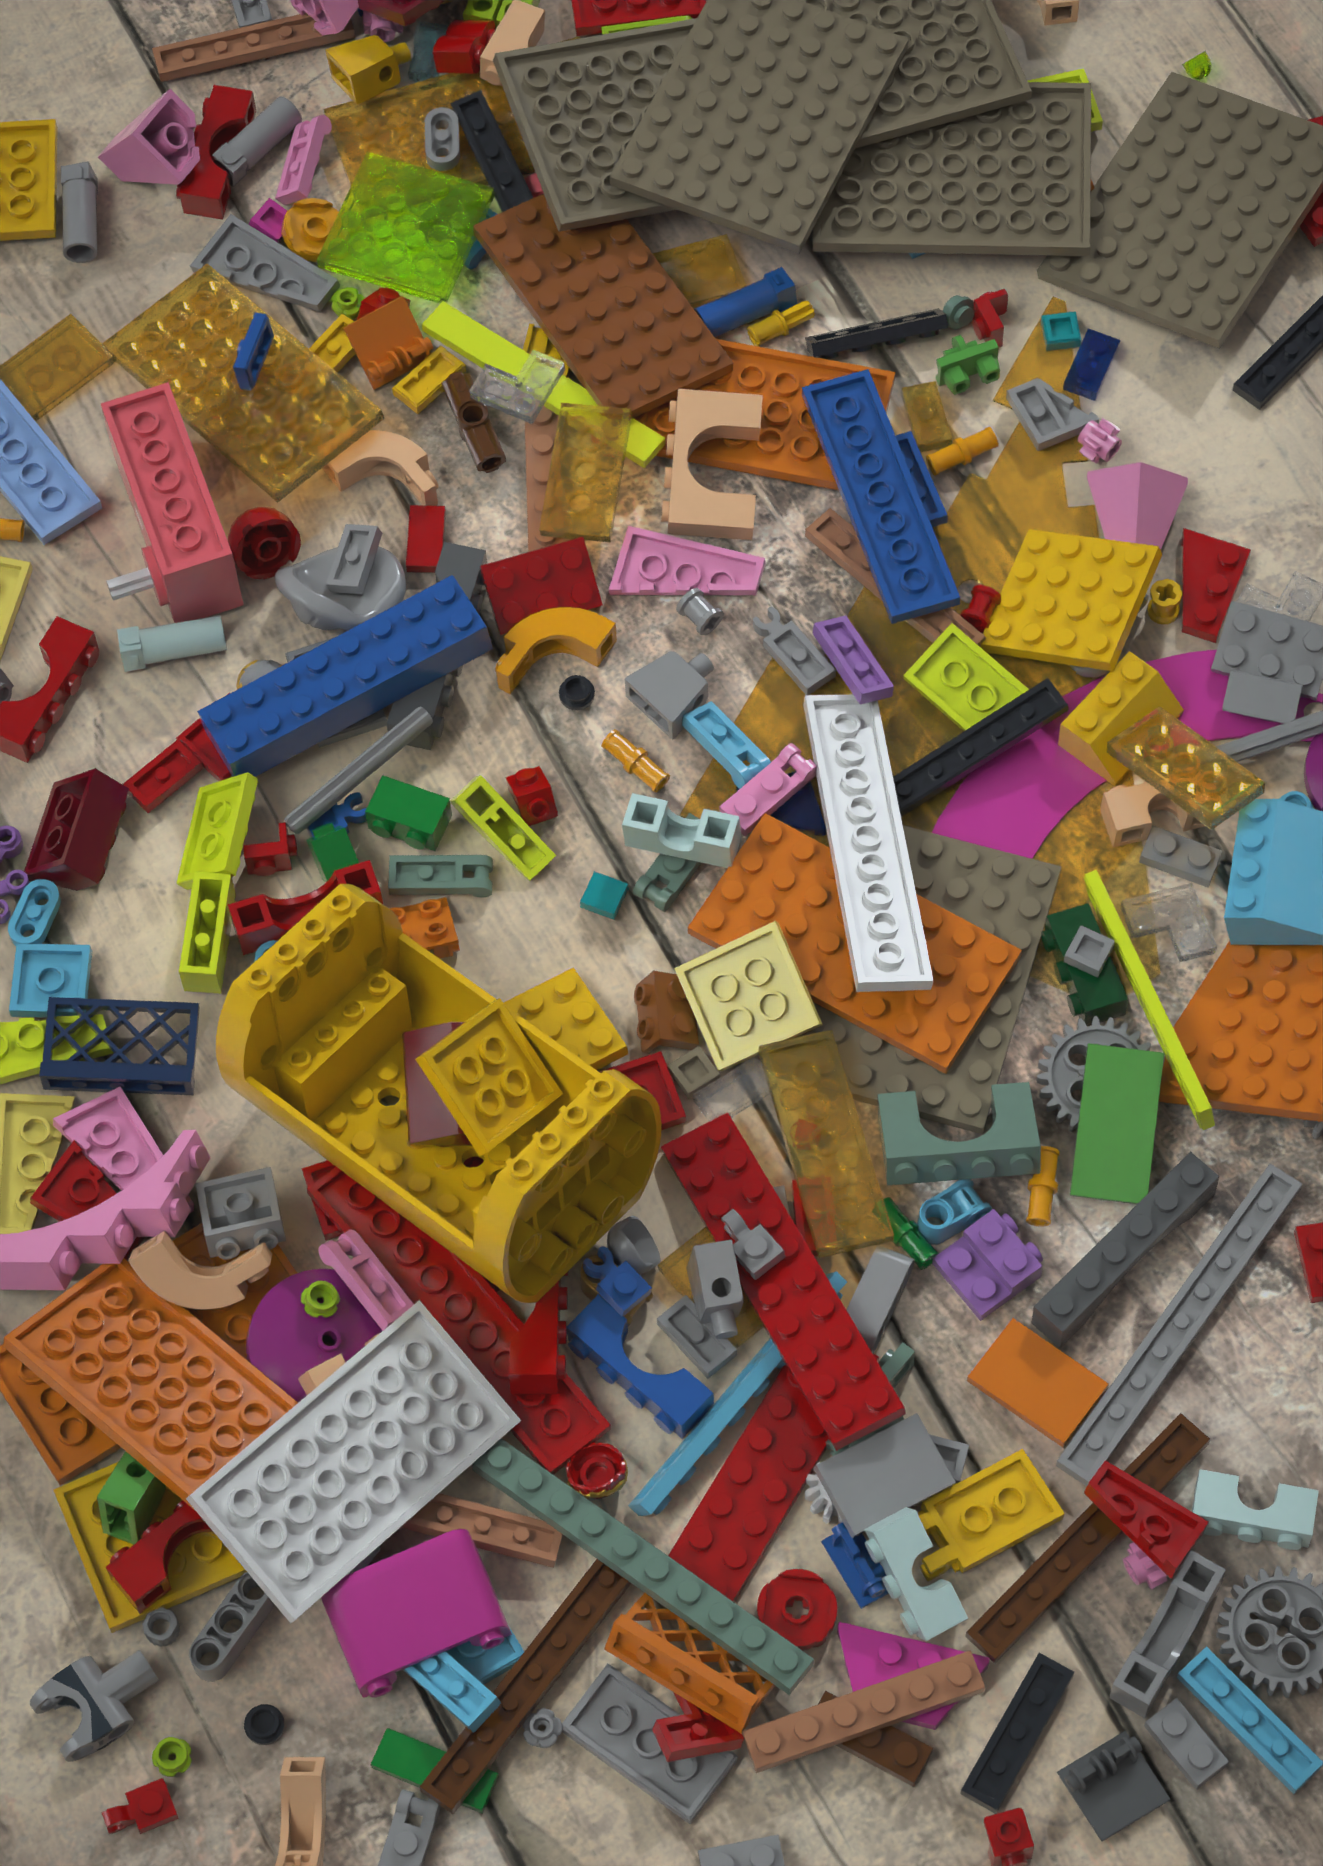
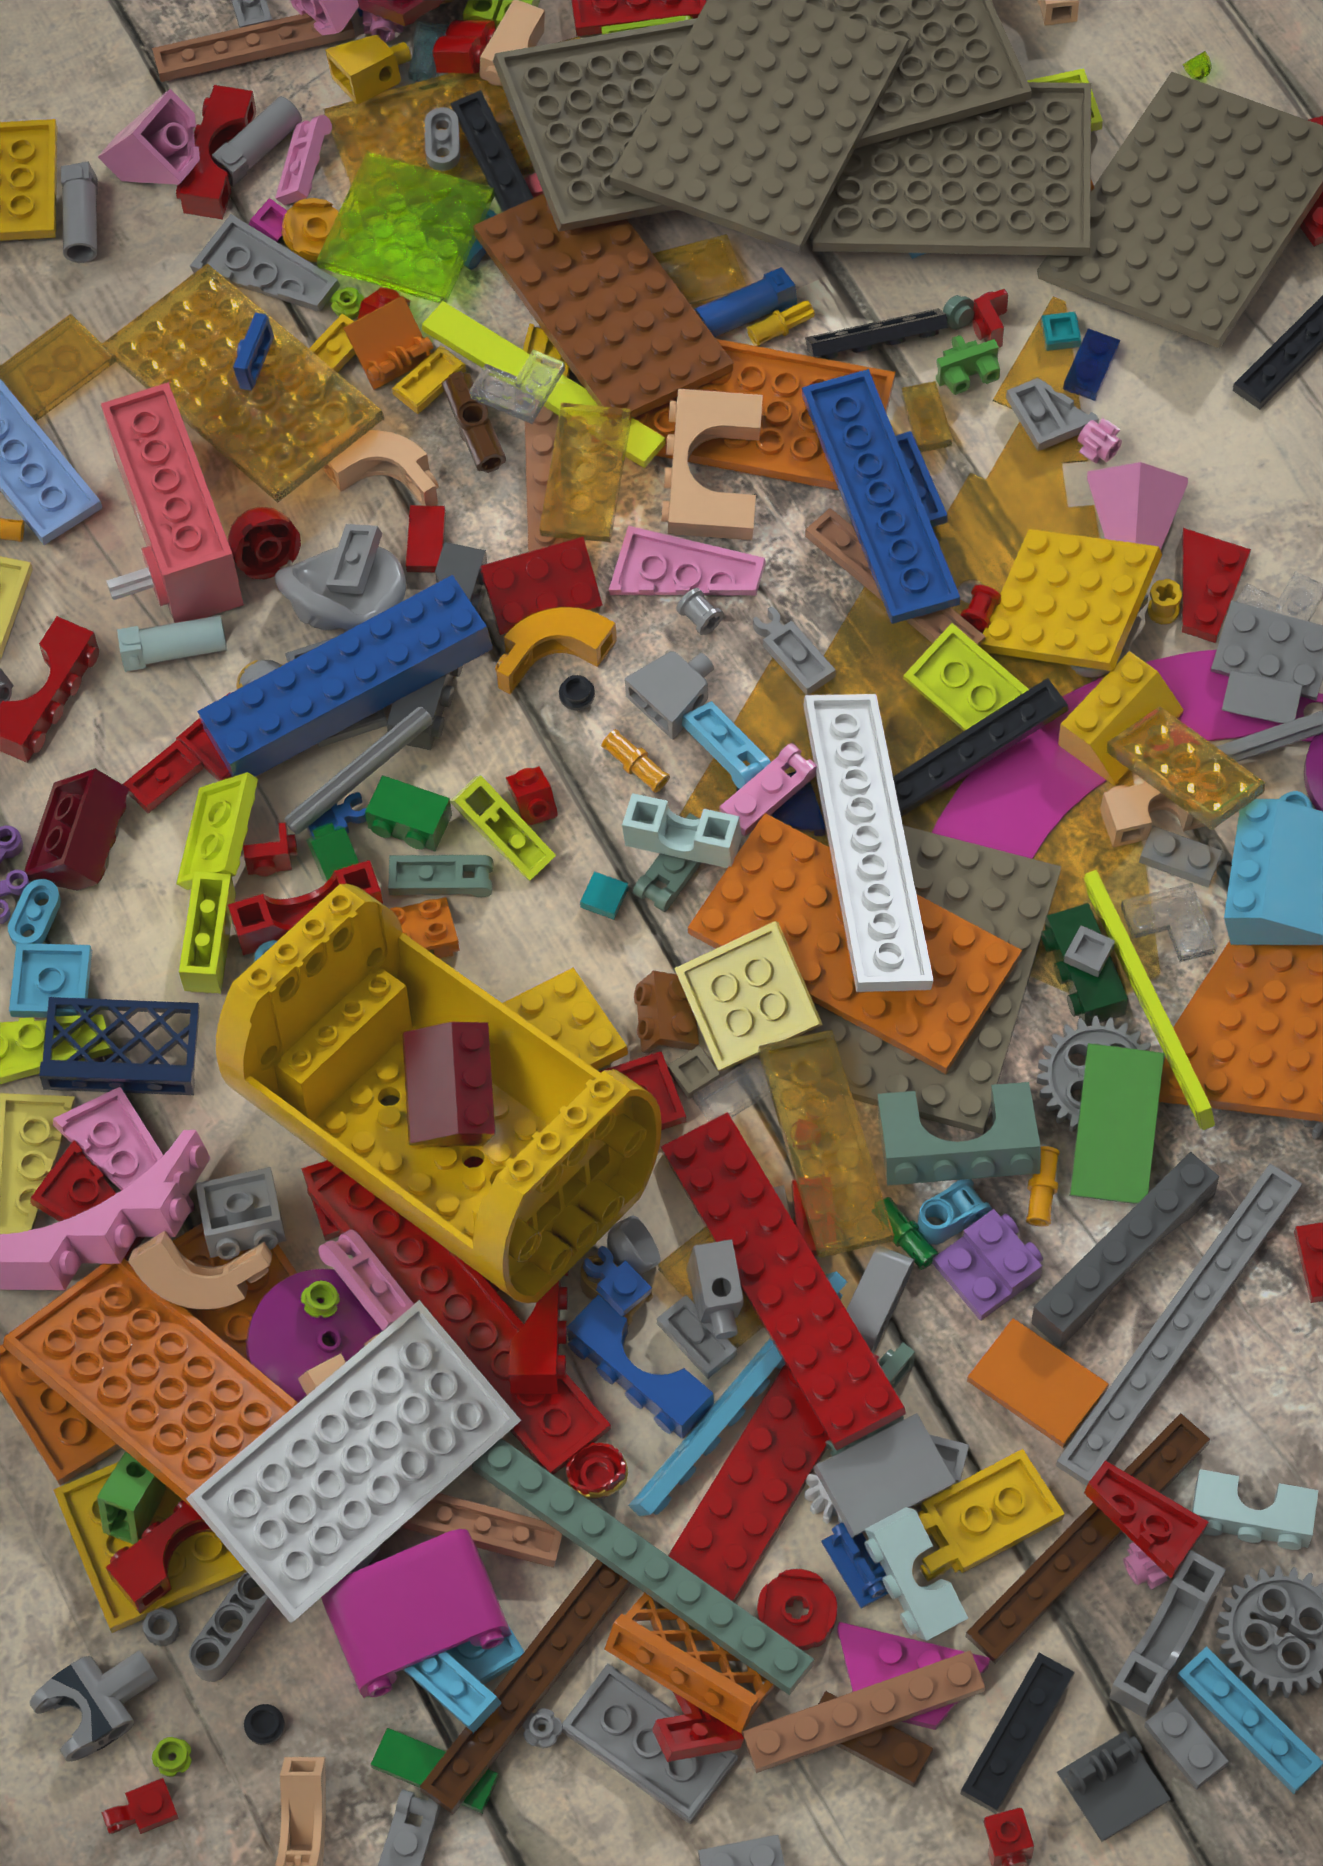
yellow plate [415,998,563,1156] -> none
light grey plate [721,1209,786,1280] -> none
medium lavender plate [812,615,894,705] -> none
light orange pin [926,427,999,476] -> none

